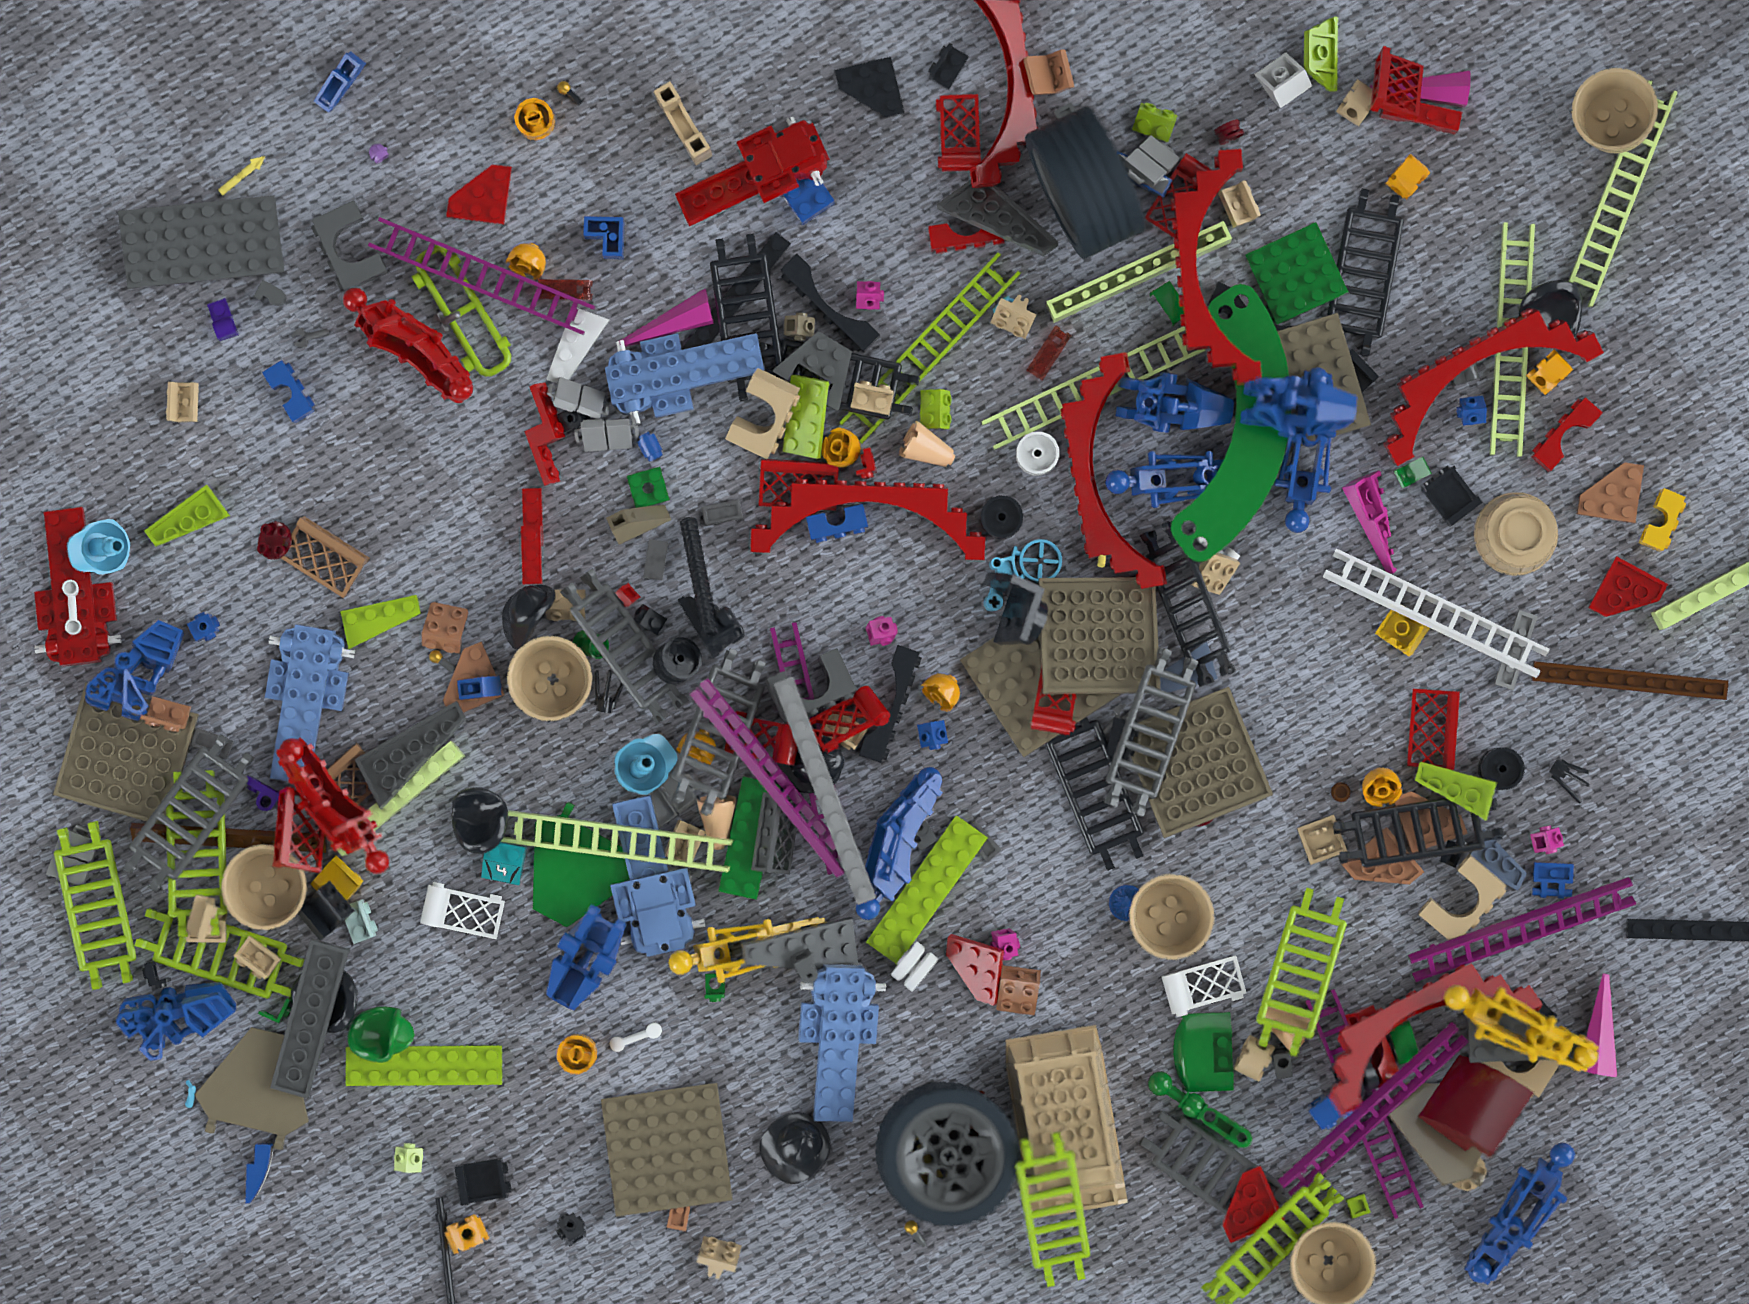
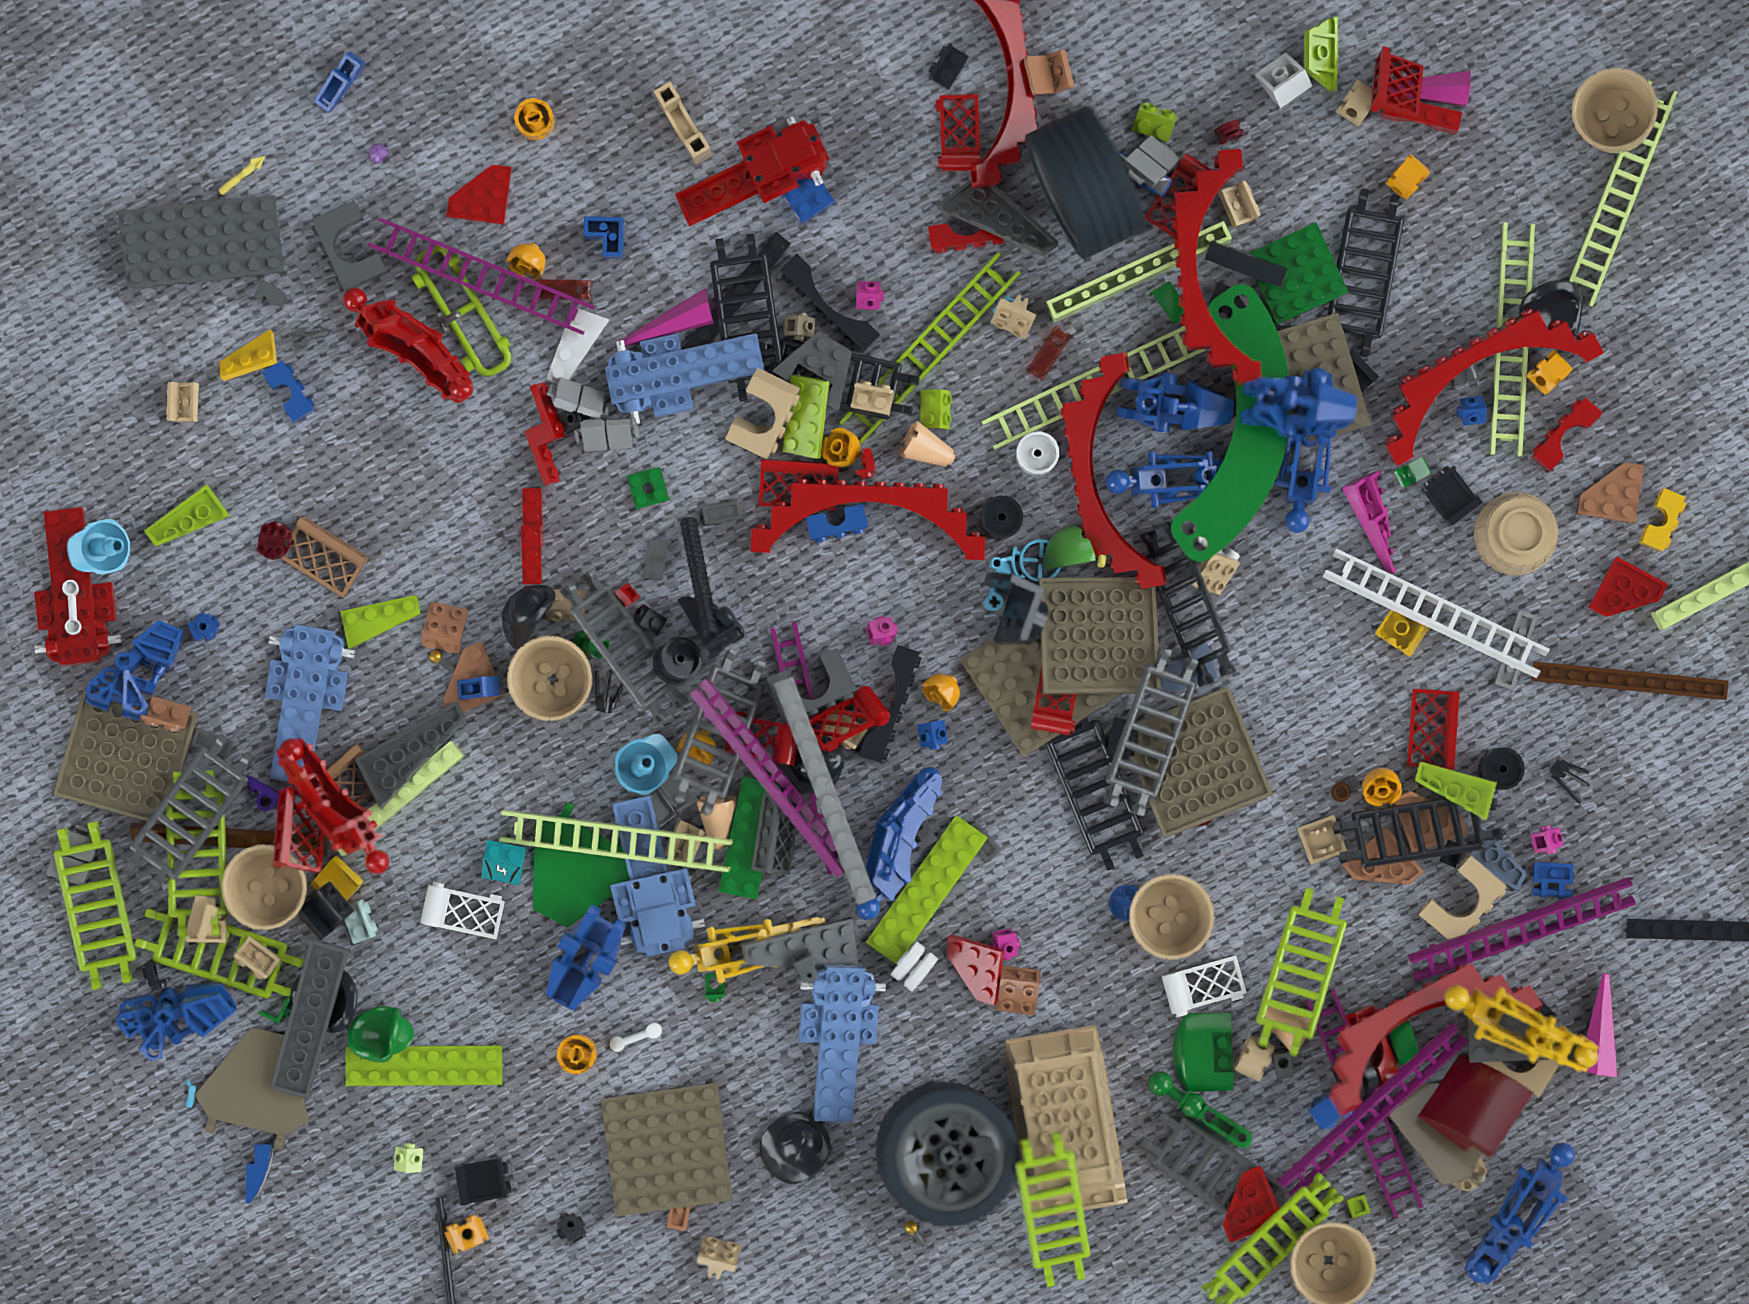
dark purple plate [207,298,239,341] -> none
black piece [452,787,508,854] -> none
piece [557,81,583,105] -> none
dark tan slope [606,505,671,545] -> none
blue brick [637,432,663,462] -> none
black plate [834,56,905,118] -> none
none -> yellow wing [219,329,277,381]
none -> bright green brick [1044,525,1096,570]
none -> black slope [1204,240,1287,287]

